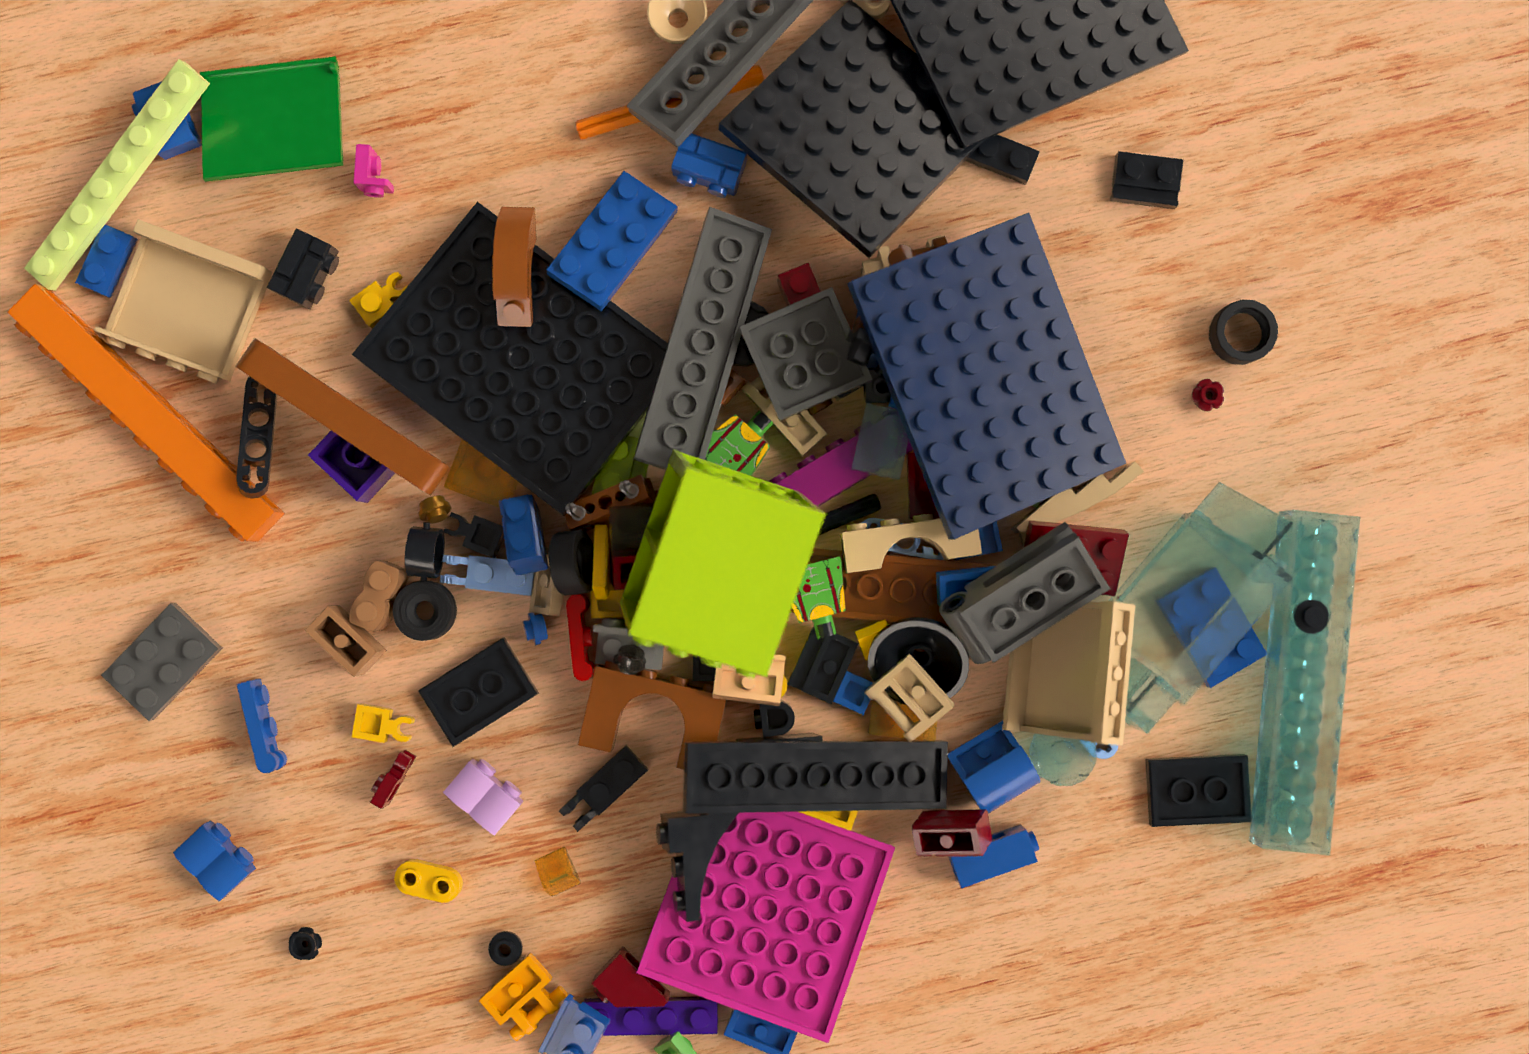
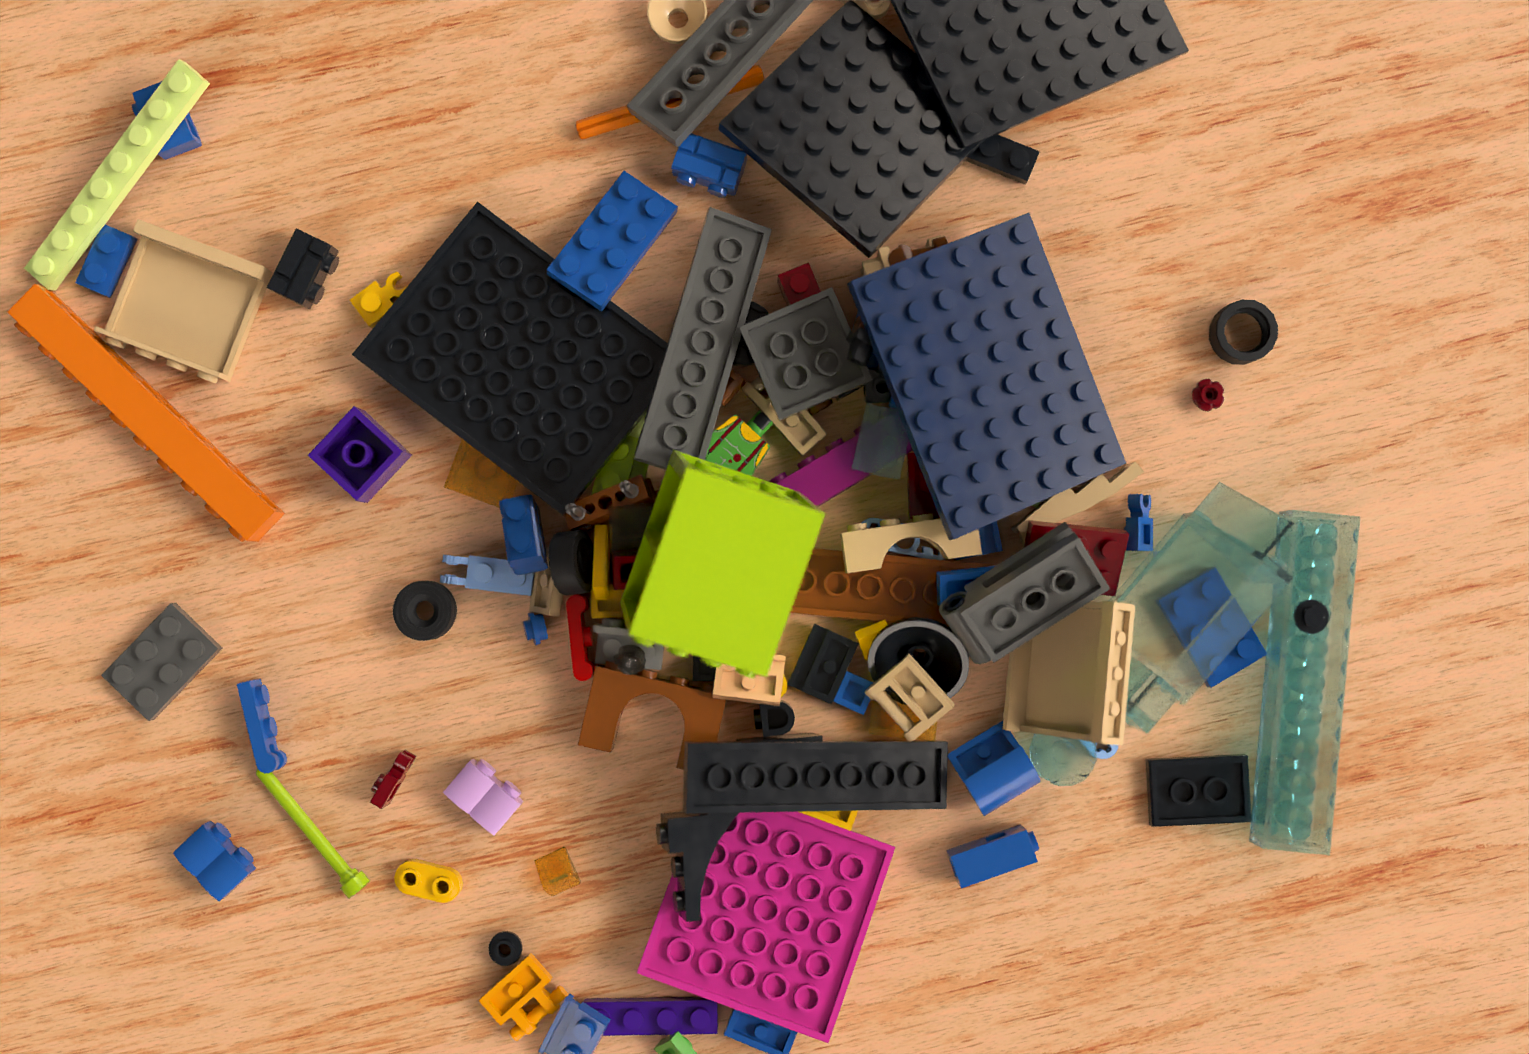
green container [200,56,343,182] -> none
dark orange beam [236,338,450,495] -> none
black beam [236,376,277,499] -> none
black plate [289,927,322,960] -> none
medium nougat brick [305,605,387,677] -> none
medium nougat brick [349,560,408,632] -> none
yellow plate [351,703,415,743] -> none
dark pink bracket [354,144,394,198] -> none
black piece [405,522,445,581] -> none
pearl gold plate [418,495,452,524] -> none
black tile [418,637,539,747] -> none
black plate [443,512,504,558] -> none
dark orange arch [493,207,537,327] -> none
black hinge [559,745,649,832] -> none
dark red slope [591,946,670,1007] -> none
torso [792,556,845,639] -> none
black axle [818,494,881,536] -> none
dark red brick [912,809,992,857] -> none
black plate [1110,151,1184,209] -> none
none -> lime piece [256,768,370,899]
none -> blue plate [1124,494,1153,551]

